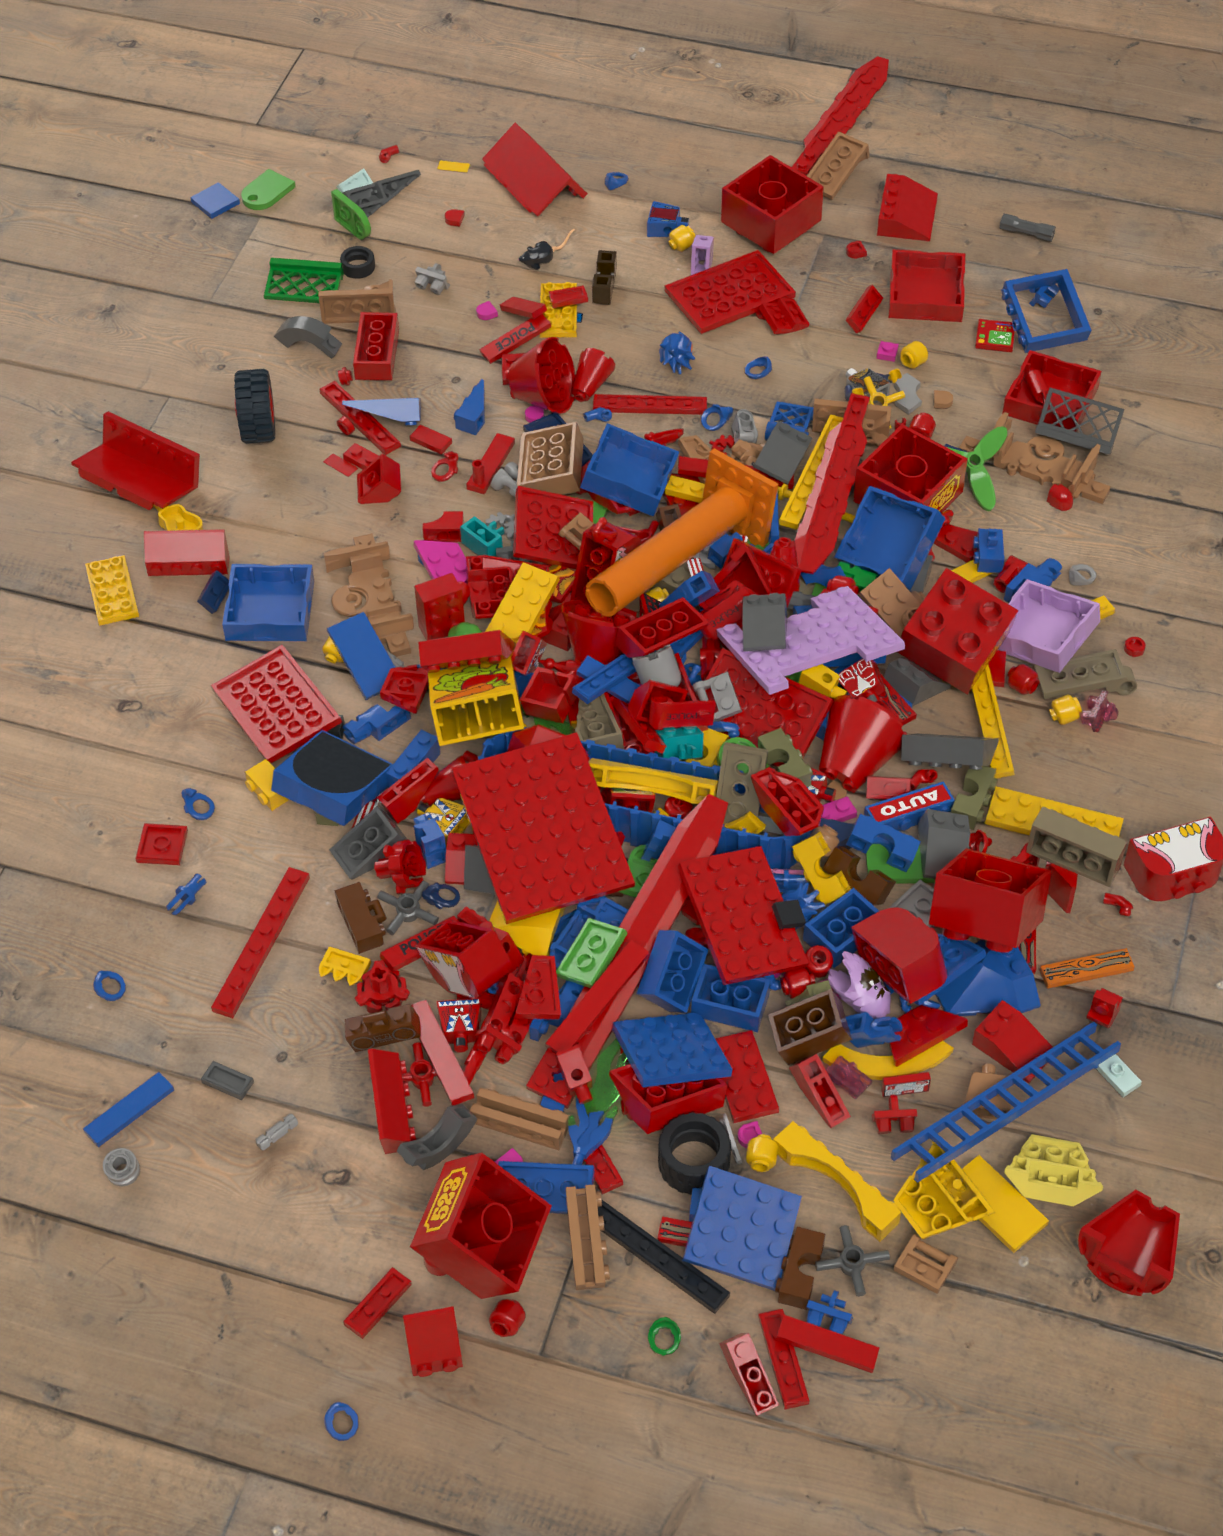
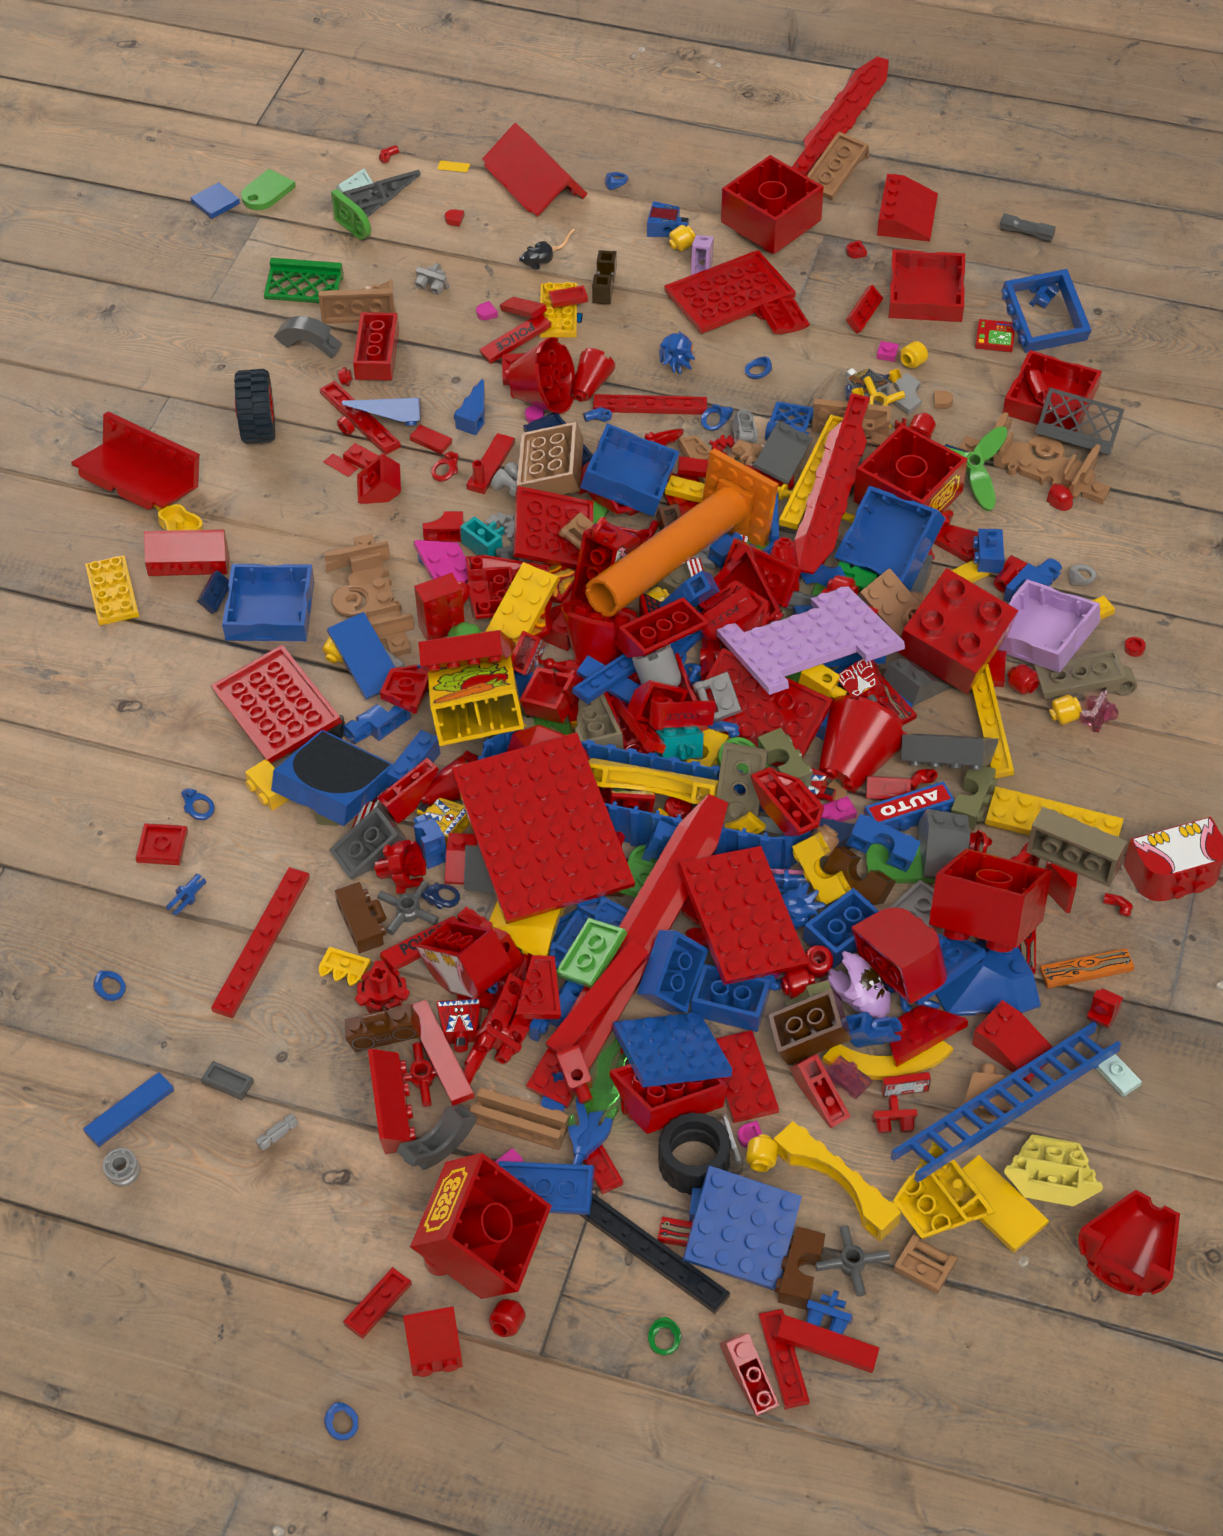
black tyre [340,246,375,279] -> none
medium nougat brick [566,1184,610,1290] -> none
dark grey slope [743,593,788,652] -> none
black piece [772,900,806,929] -> none

